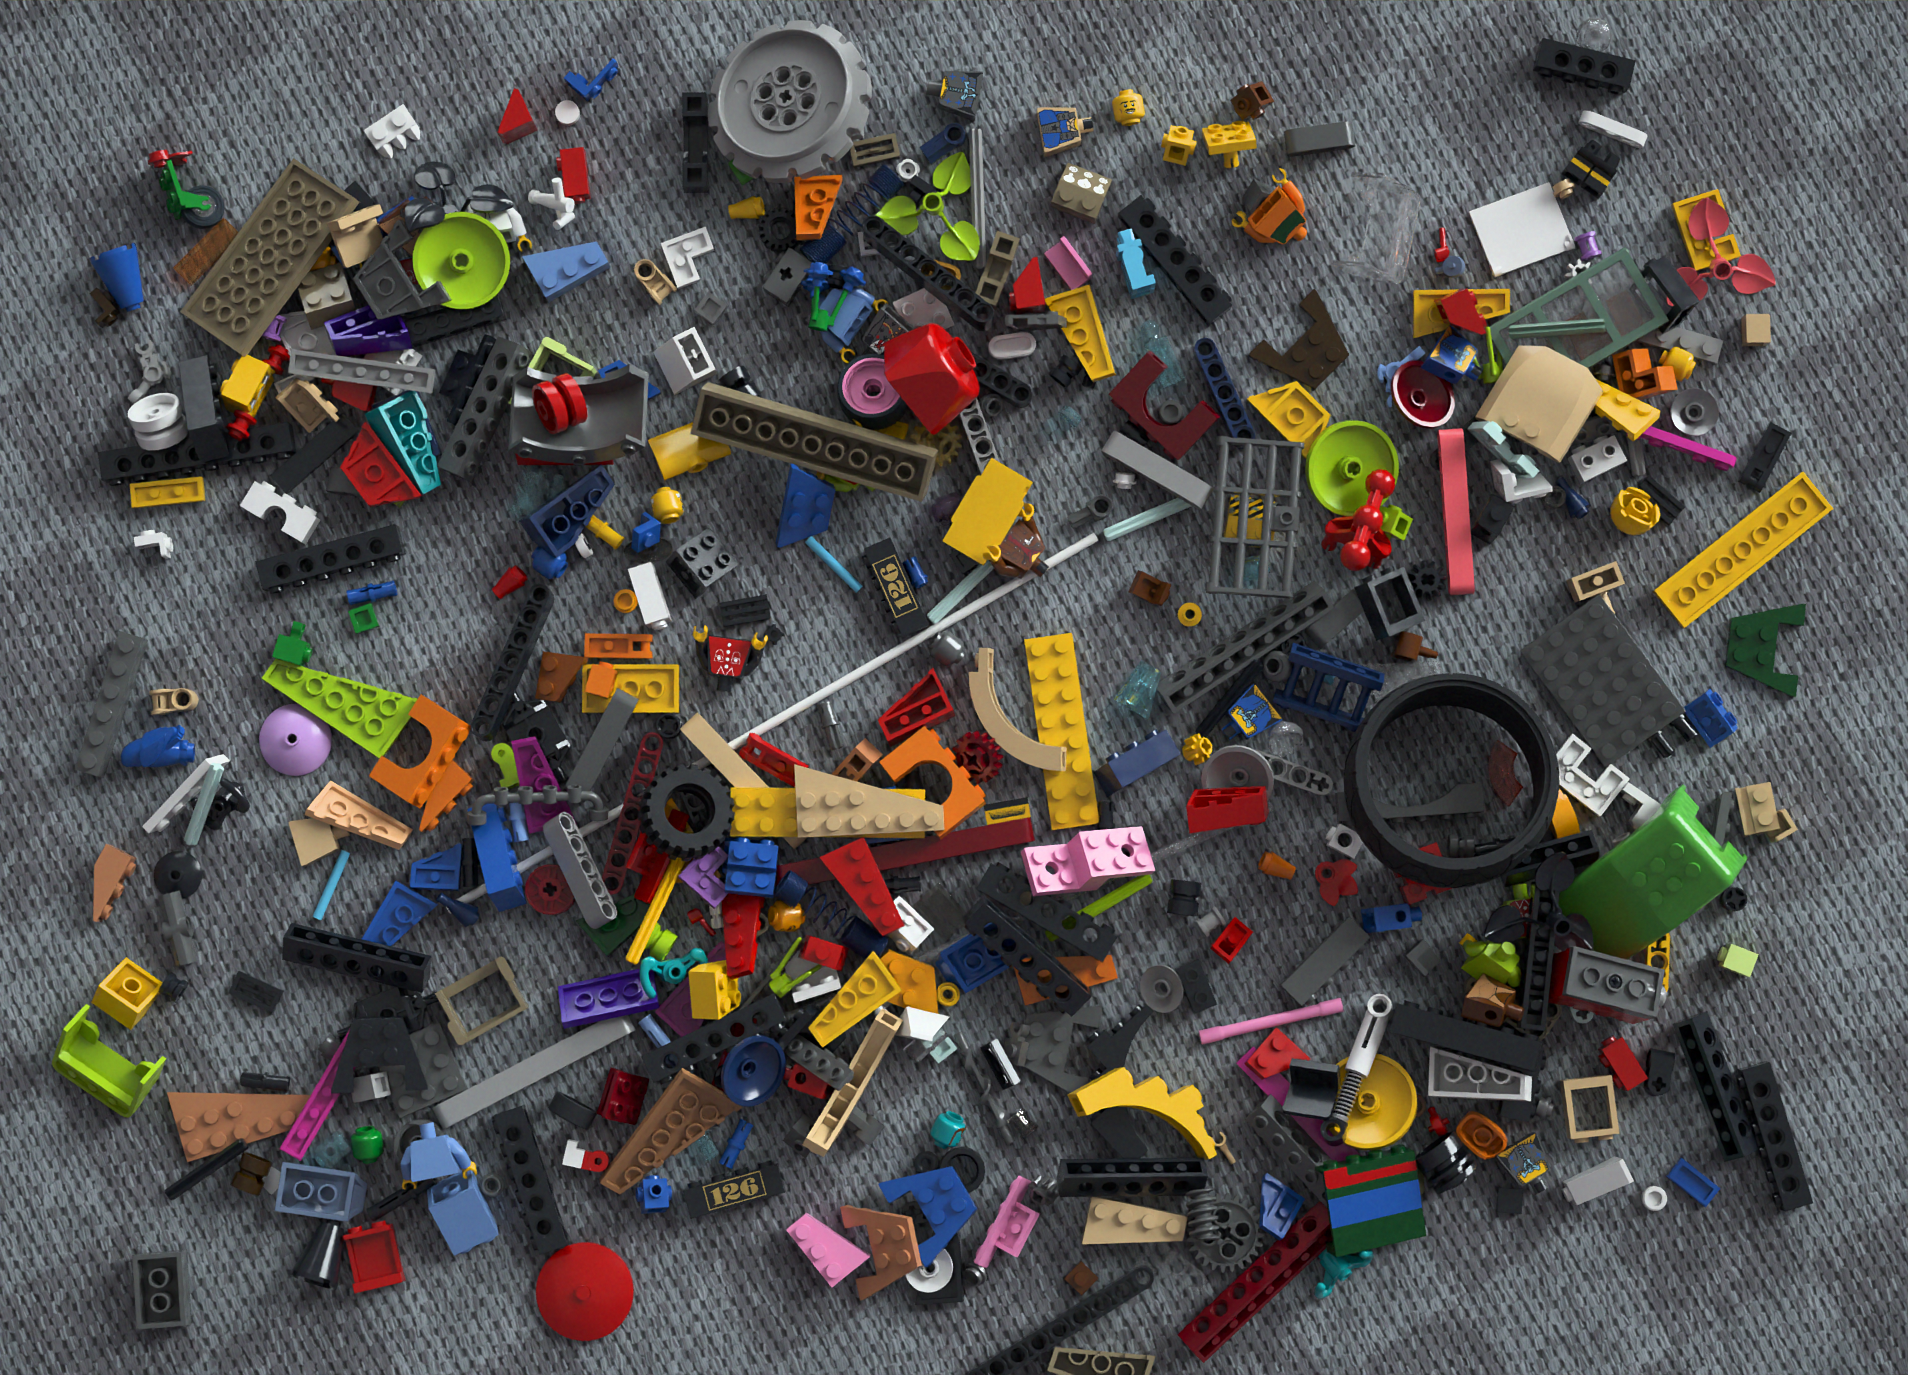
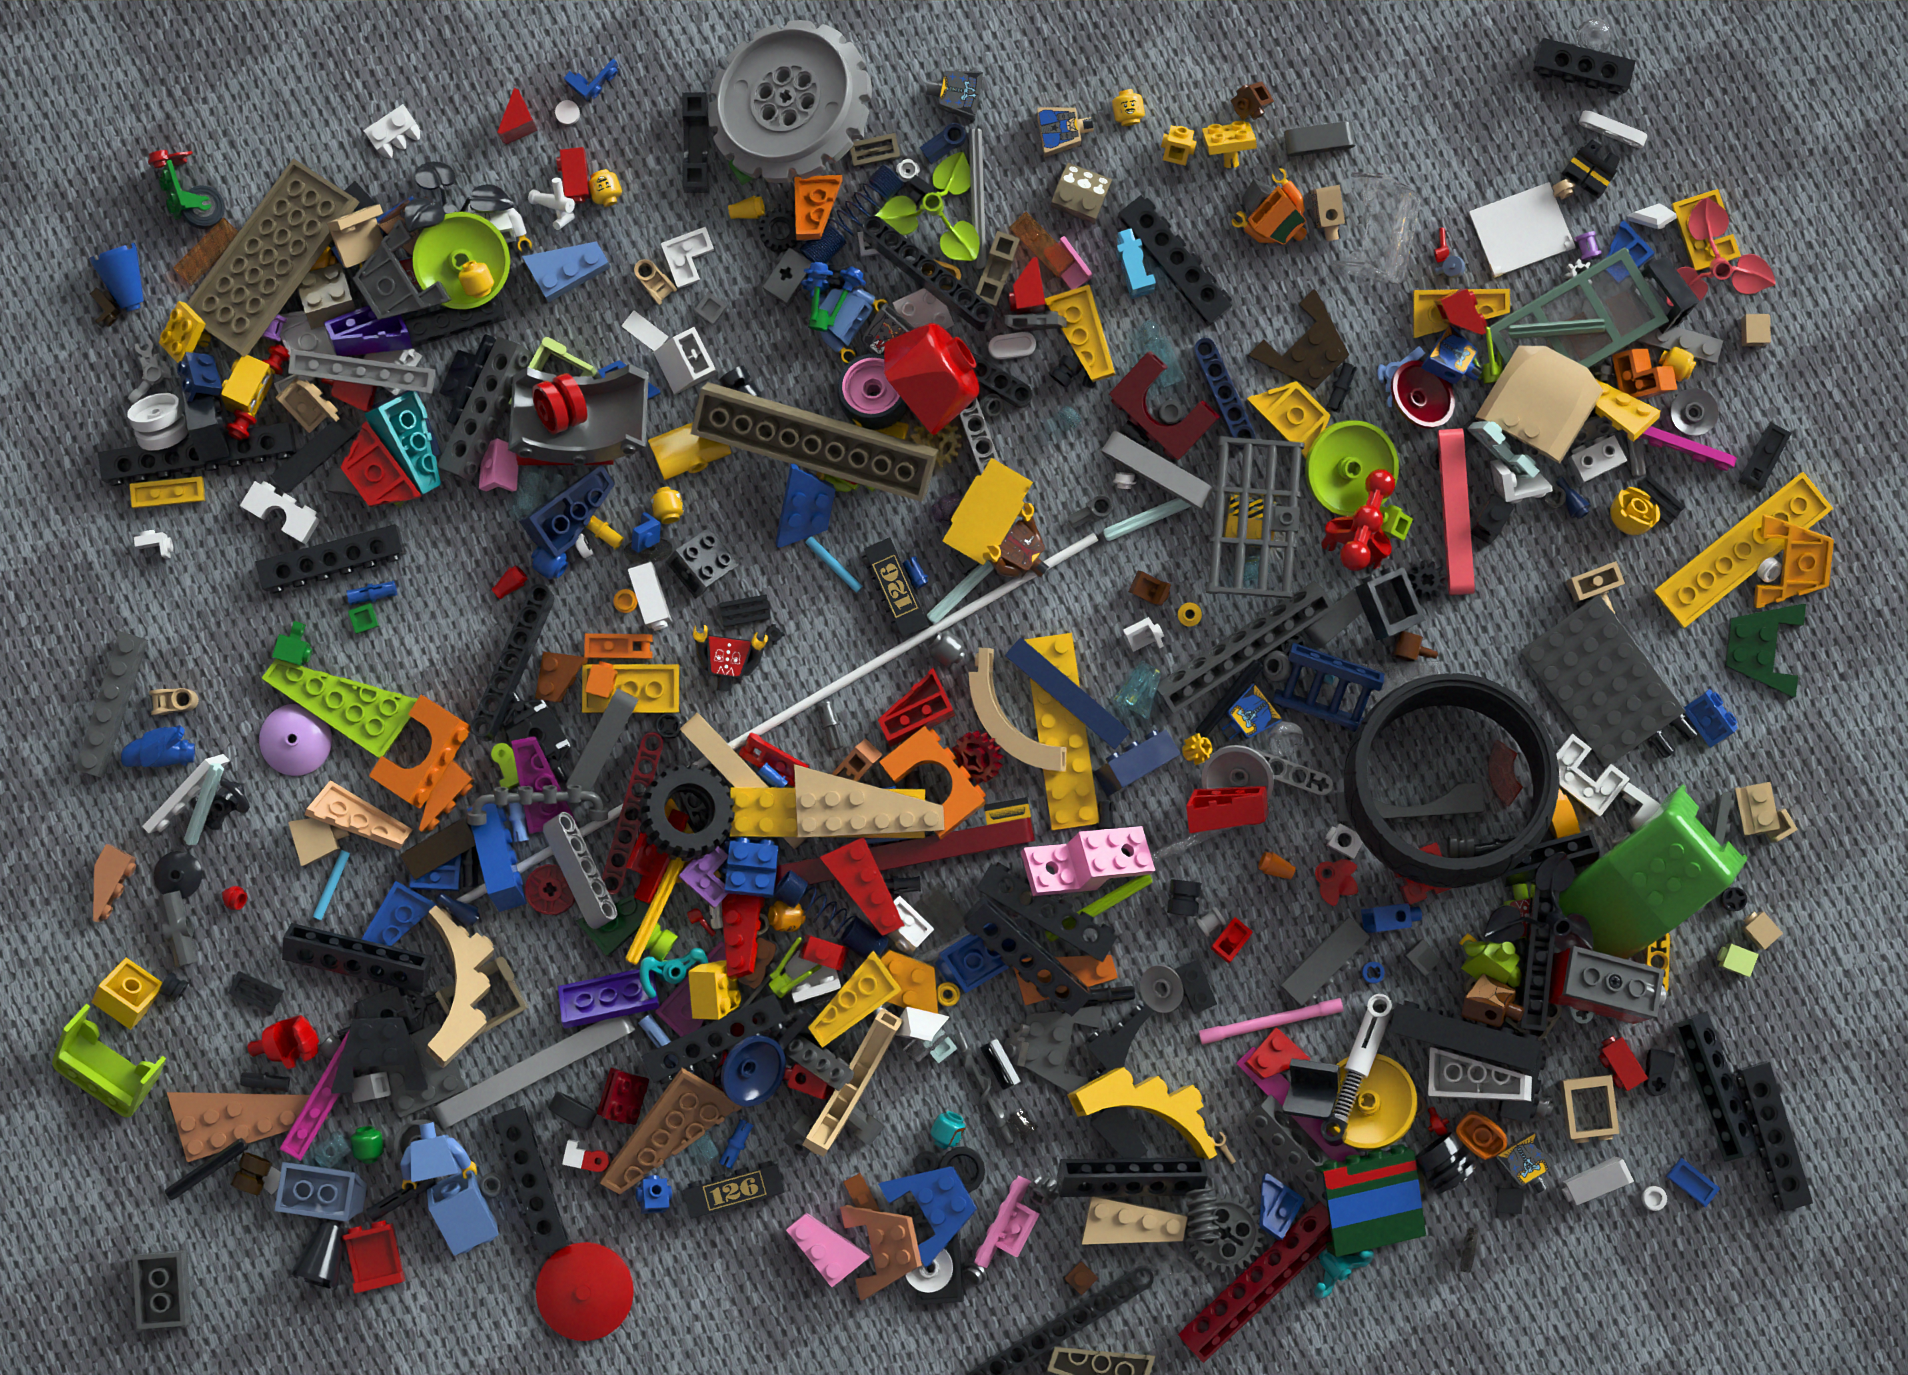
none -> yellow plate [158,301,211,363]
none -> dark blue bracket [177,352,222,402]
none -> red plate [222,886,247,910]
none -> red piece [247,1015,319,1070]
none -> dark brown panel [400,817,476,879]
none -> tan arch [426,905,494,1068]
none -> yellow head [458,260,494,298]
none -> bright pink panel [479,438,518,492]
none -> yellow head [588,169,622,207]
none -> white sticker [622,310,668,351]
none -> reddish brown brick [739,937,777,989]
none -> blue pin [757,762,788,788]
none -> dark orange piece [843,1173,881,1212]
none -> dark blue tile [1005,637,1131,750]
none -> clear orange tile [1009,212,1075,278]
none -> black axle [1088,985,1135,1005]
none -> white bracket [1123,617,1164,652]
none -> tan torso [1310,185,1345,241]
none -> black pin [1326,363,1358,413]
none -> blue bush [1362,962,1385,983]
none -> clear smoke wheel [1460,1227,1478,1273]
none -> blue wing [1604,220,1655,286]
none -> white piece [1627,204,1677,229]
none -> tan brick [1741,911,1783,950]
none -> light orange wing [1754,515,1834,608]
none -> white tile [1757,558,1782,582]

